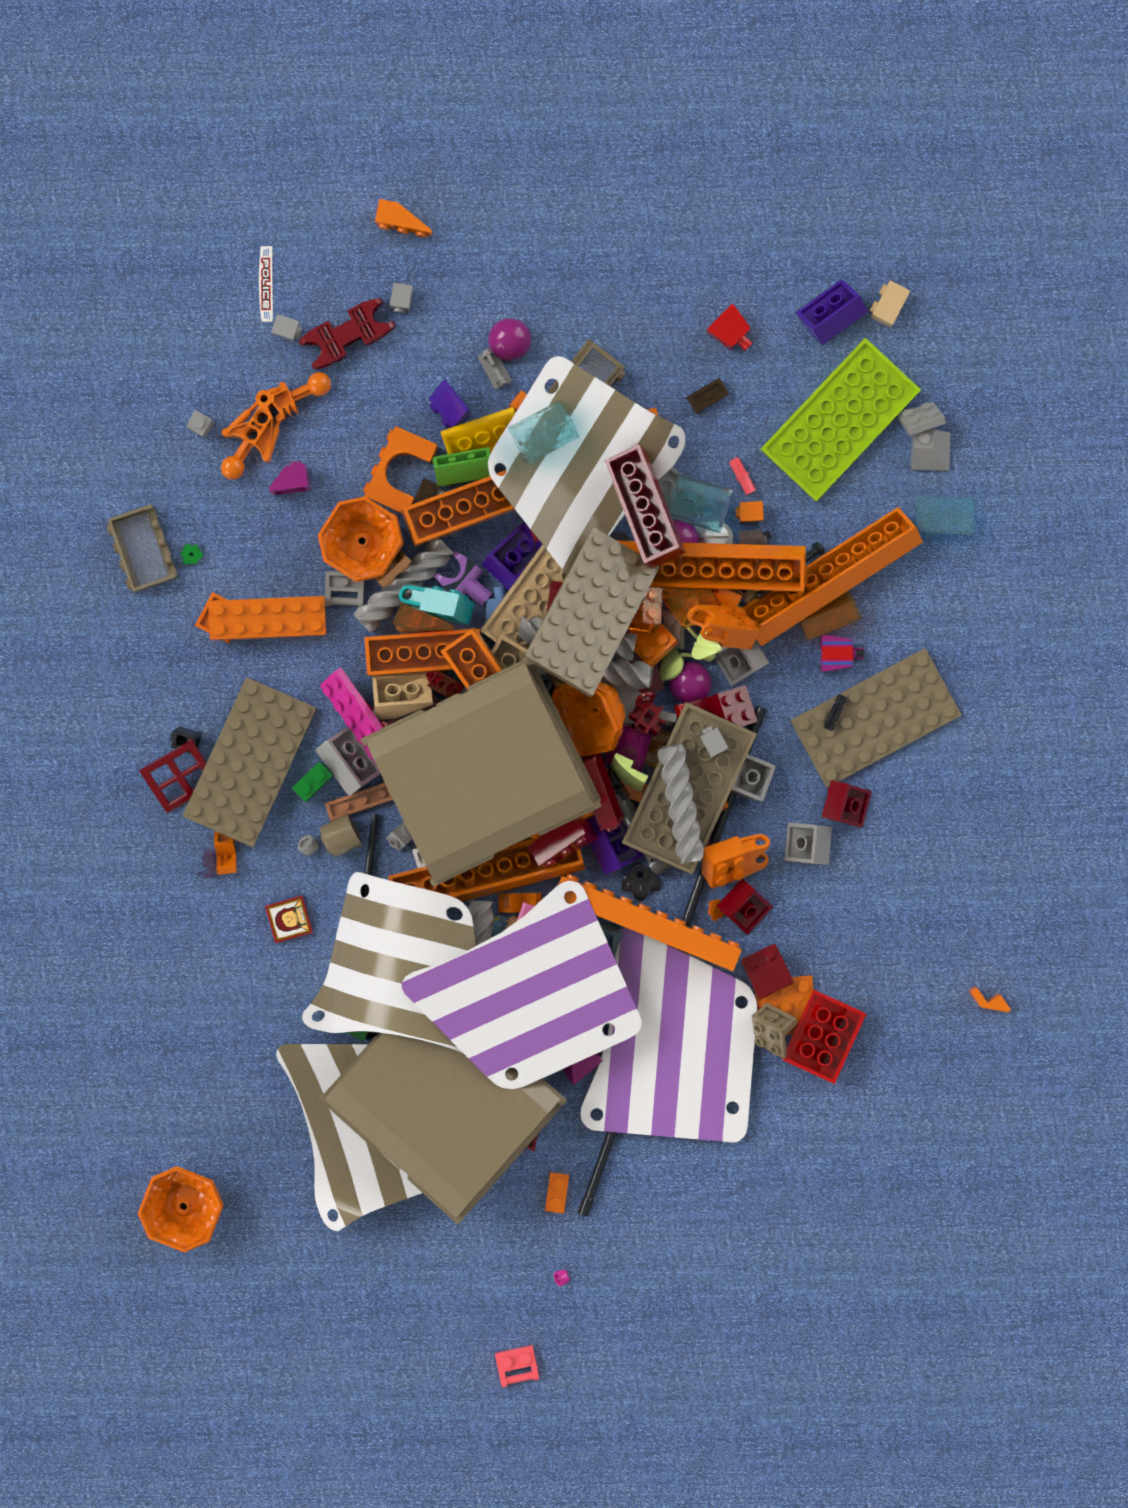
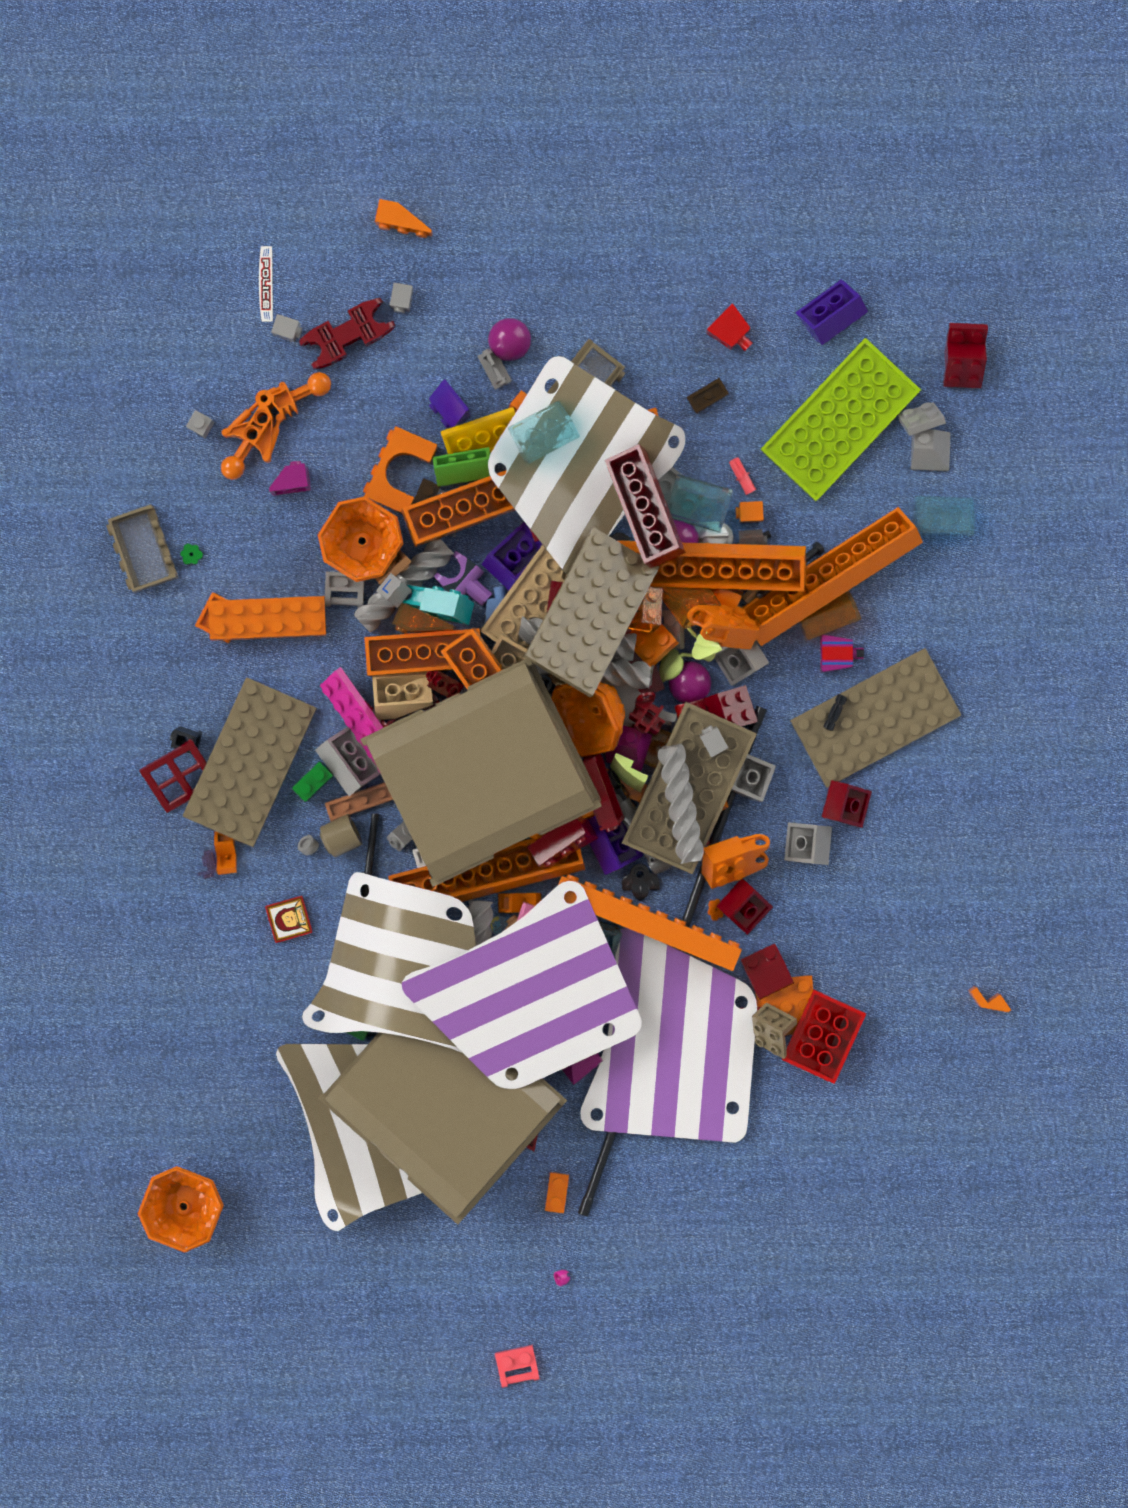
tan brick [870,280,910,328] -> none
none -> light grey brick [376,573,412,608]
none -> dark red bracket [943,323,988,388]

